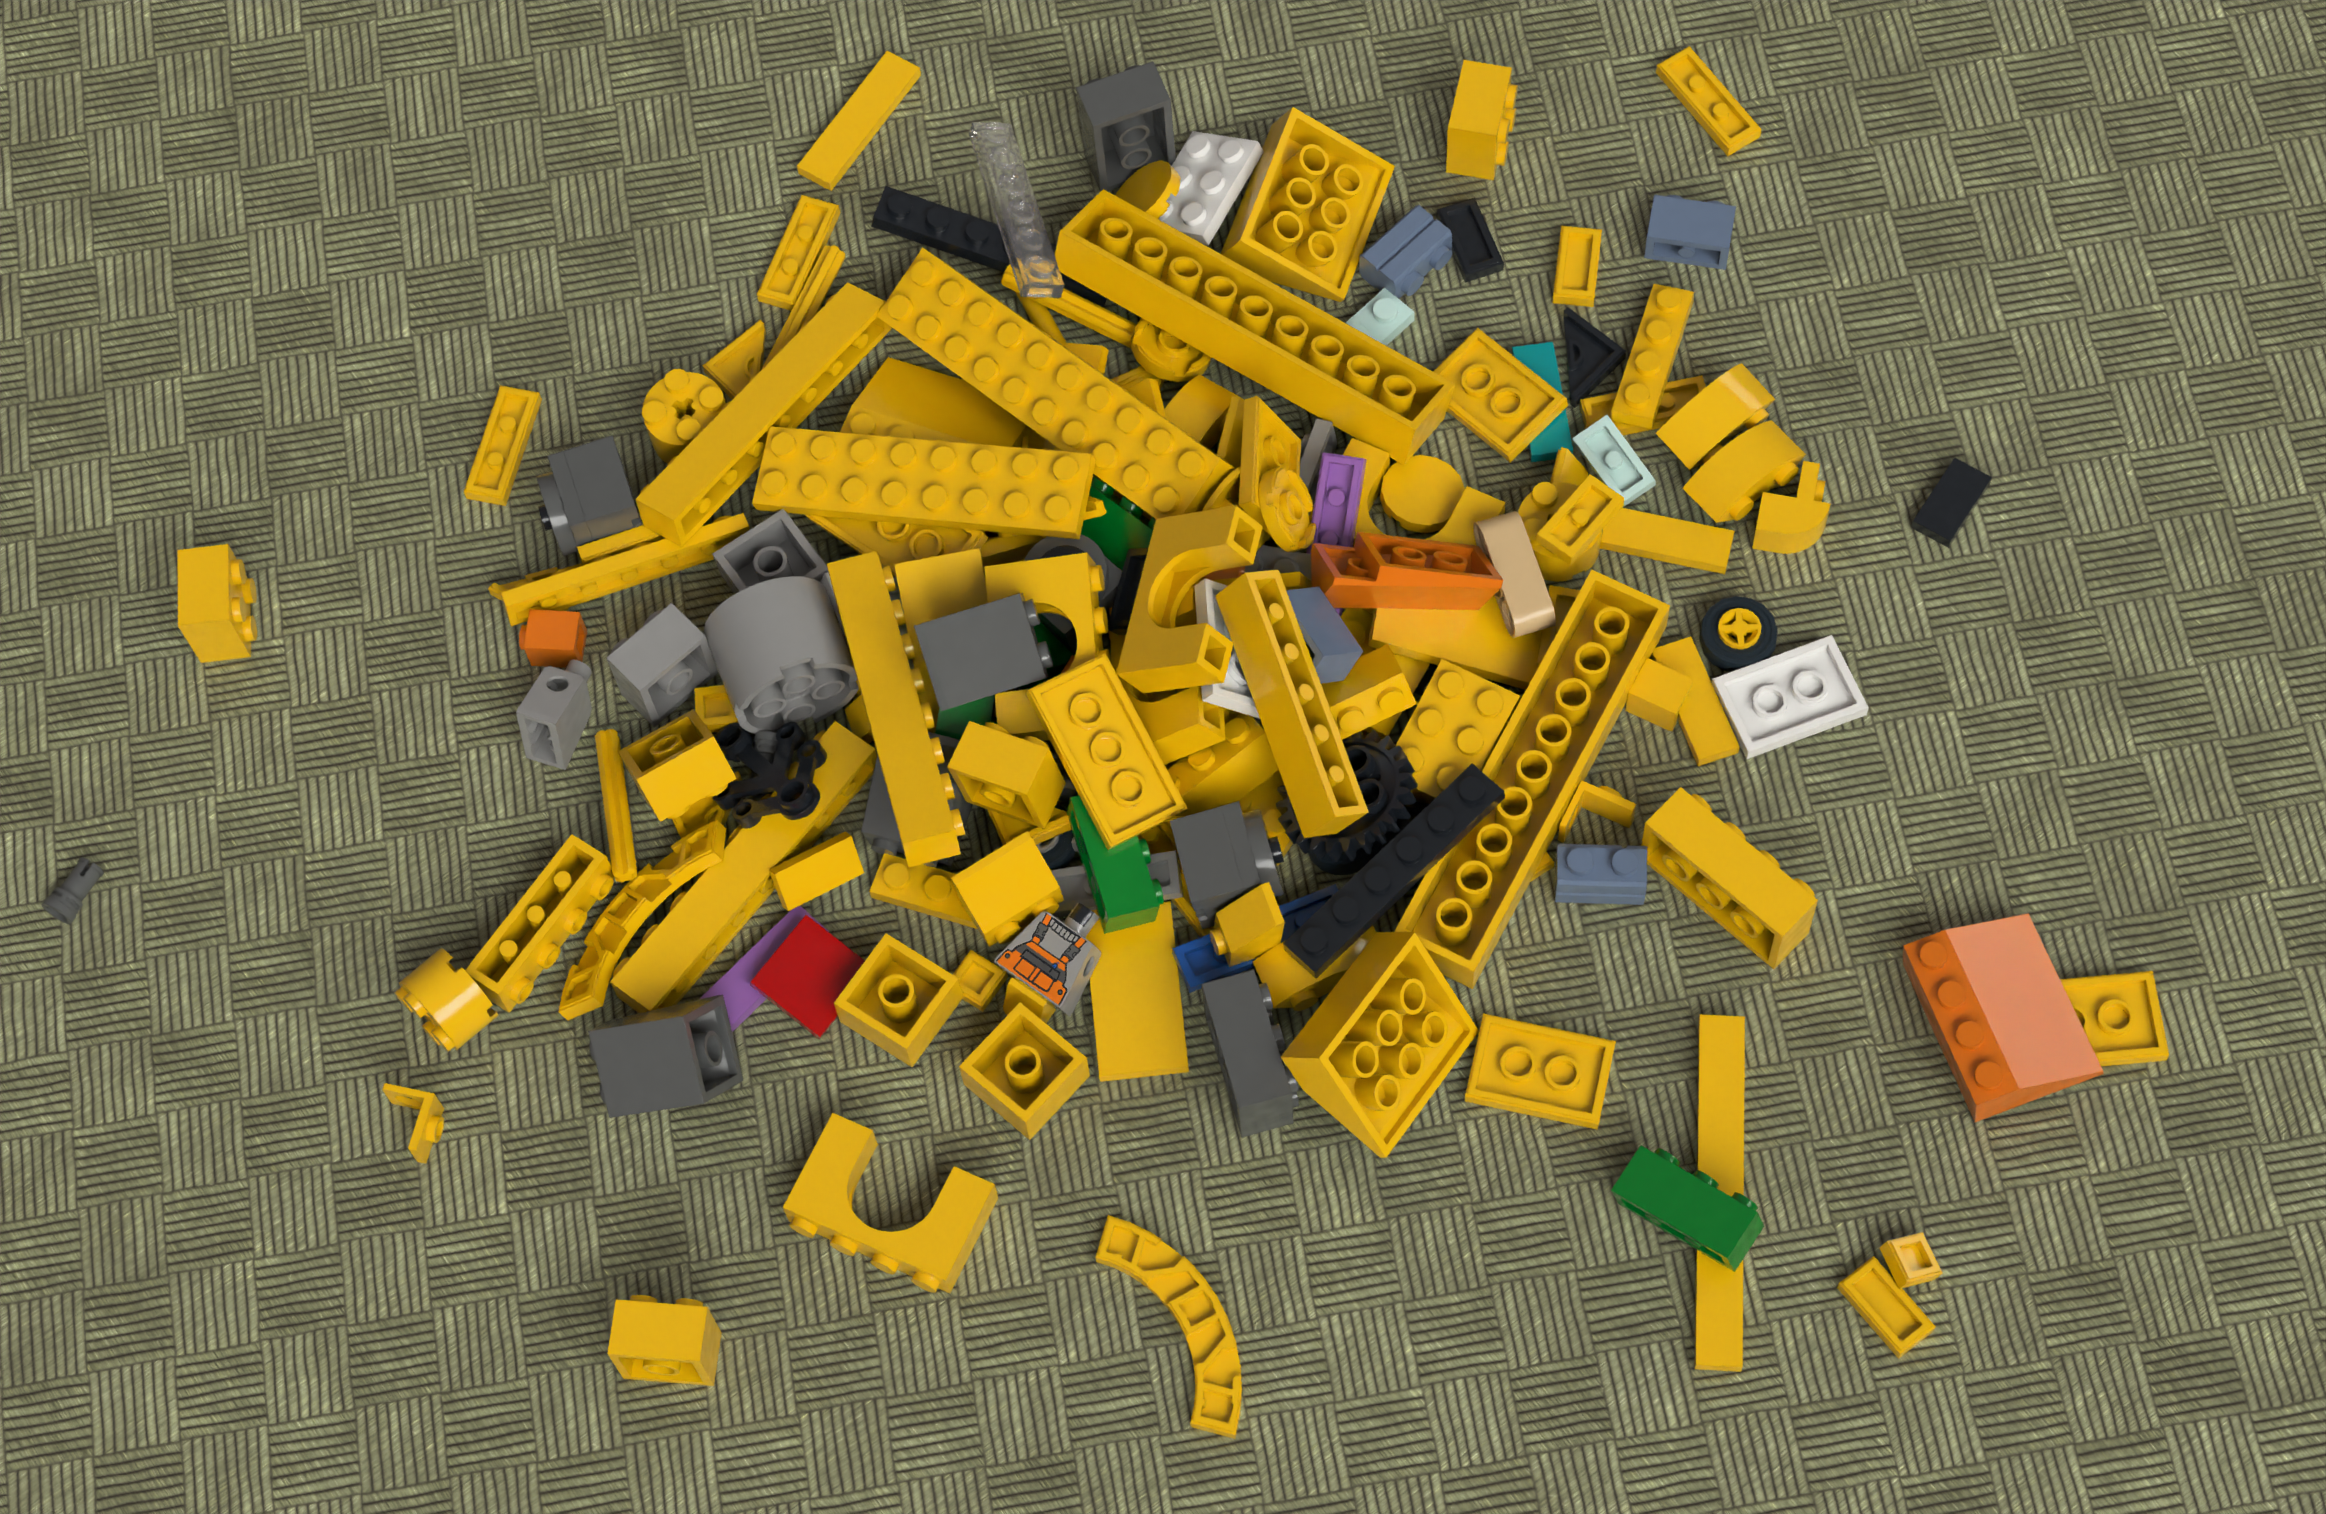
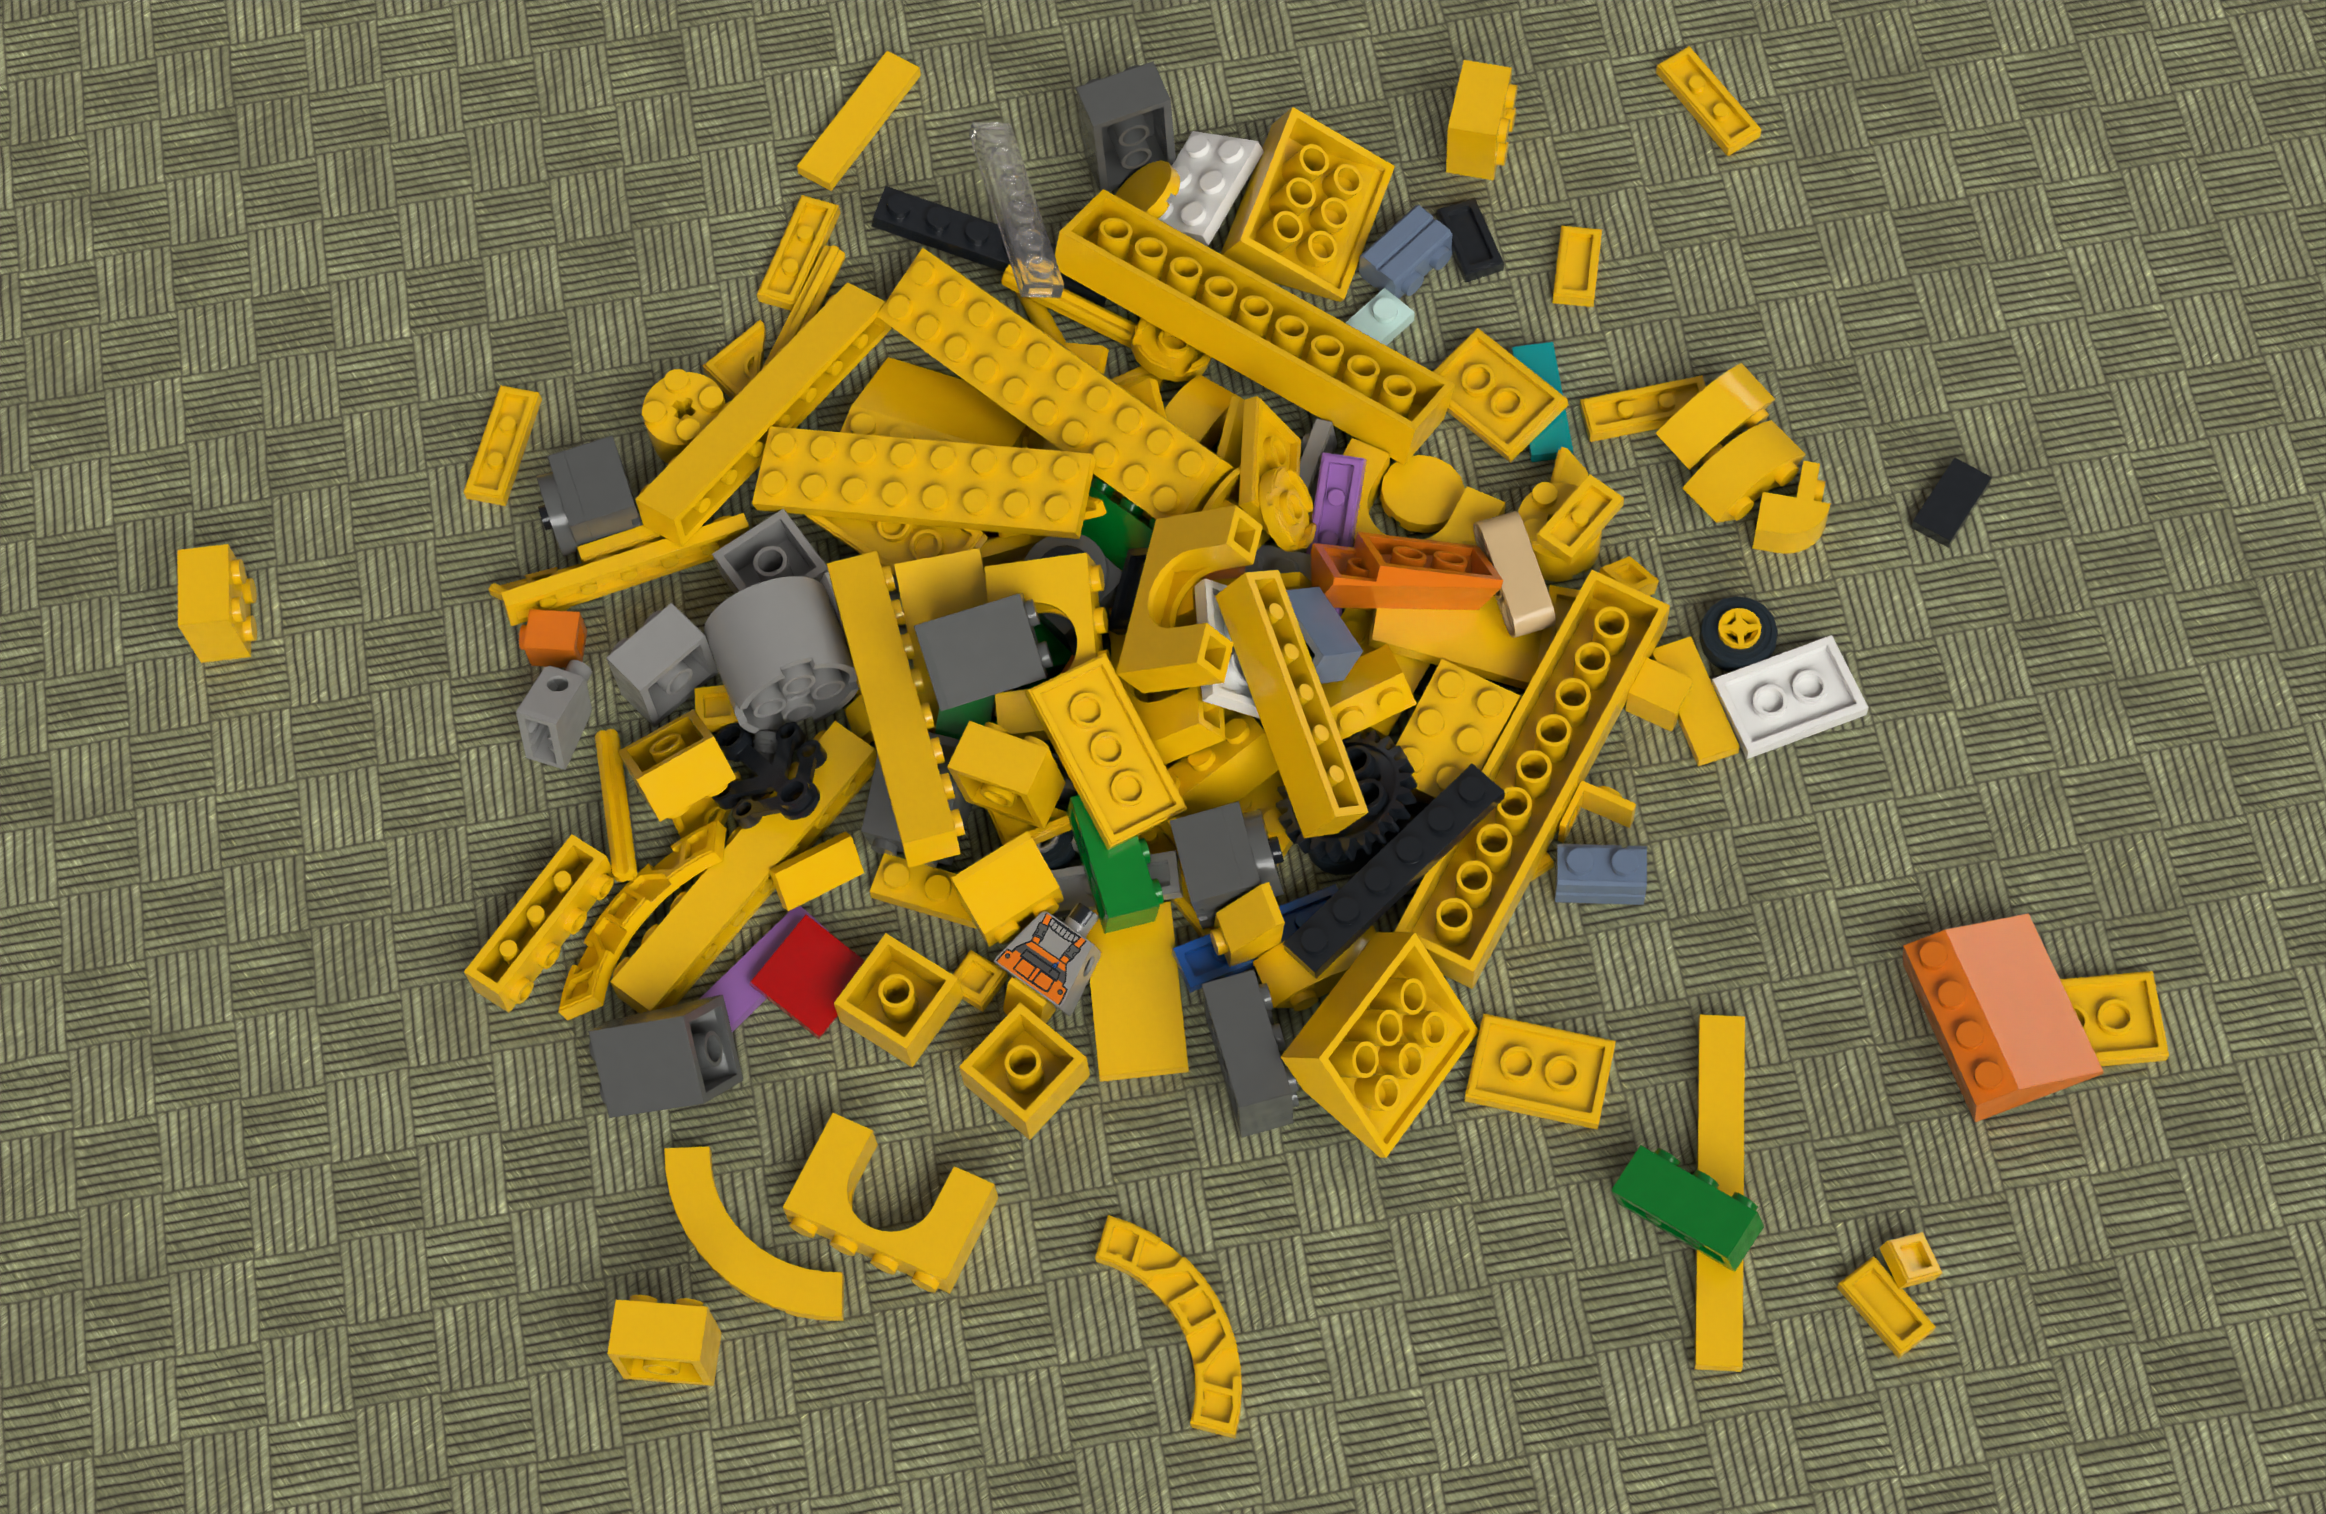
dark grey pin [41,857,104,924] -> none
yellow bracket [382,1083,444,1164] -> none
yellow brick [394,948,499,1052] -> none
black tile [1563,307,1626,408] -> none
light aqua plate [1572,415,1656,508] -> none
yellow tile [1600,508,1735,574] -> none
yellow plate [1611,284,1694,429] -> none
yellow brick [1641,787,1818,969] -> none
sand blue brick [1644,195,1736,270] -> none
none -> yellow tile [664,1146,844,1321]
none -> yellow plate [1599,556,1659,596]

